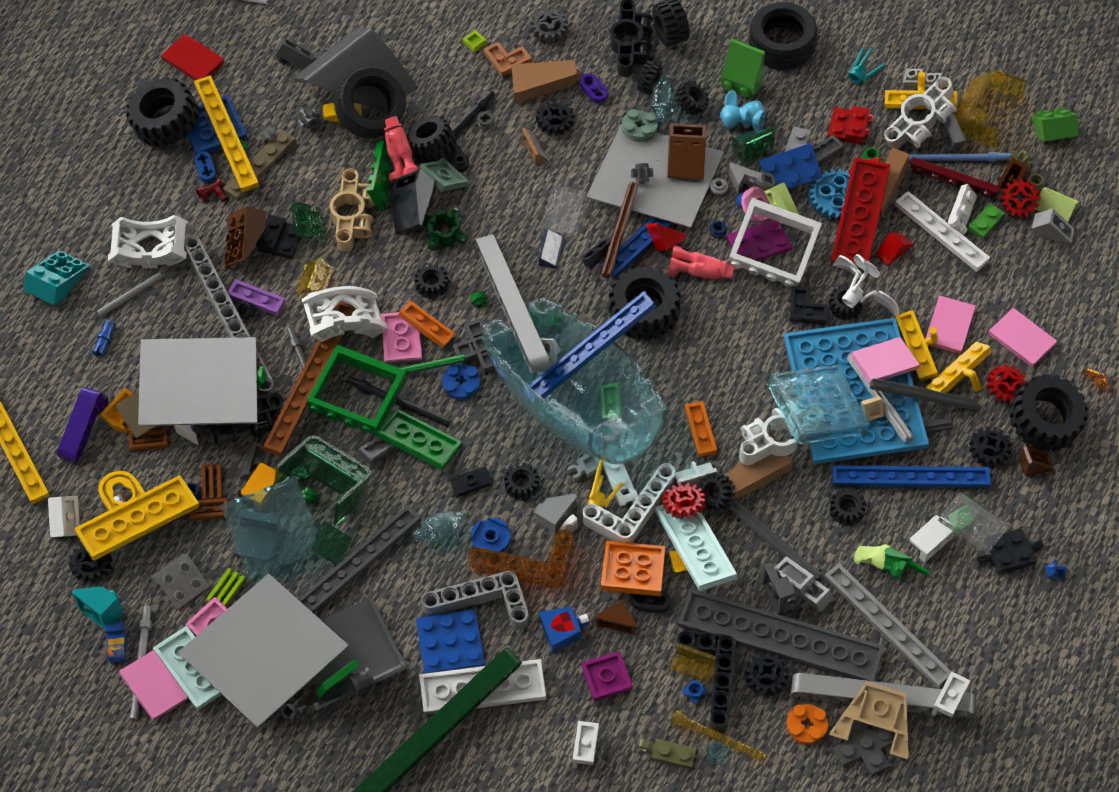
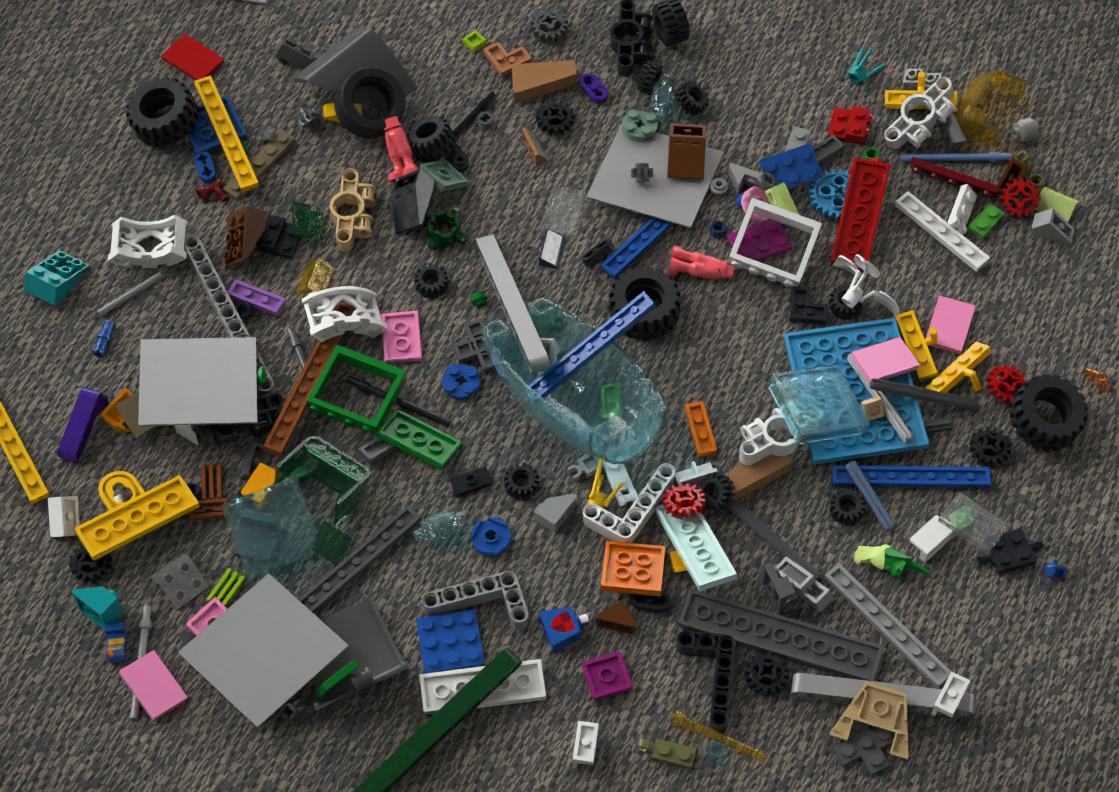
dark orange tile [129,428,169,452] -> none
light aqua plate [153,626,222,711] -> none
green plate [298,488,318,503] -> none
green wing [366,141,391,211] -> none
orange plate [398,300,455,349] -> none
green bar [400,354,466,374] -> none
clear orange beam [468,530,573,589] -> none
white tile [558,514,577,538] -> none
reddish brown axle [601,182,638,279] -> none
red slope [646,223,687,251] -> none
clear yellow panel [670,643,716,683] -> none
blue plate [683,680,707,703] -> none
medium azure animal [720,90,765,132] -> none
bright green slope [721,39,765,99] -> none
clear green slope [731,127,776,164] -> none
black tyre [749,2,817,70] -> none
orange plate [786,704,828,745] -> none
red slope [875,233,914,266] -> none
medium nougat slope [879,147,909,217] -> none
bright pink tile [988,308,1057,367] -> none
reddish brown slope [1019,446,1054,477] -> none
bright green slope [1031,108,1079,141] -> none
none -> sand blue axle [846,461,894,531]
none -> light grey head [1011,117,1039,143]

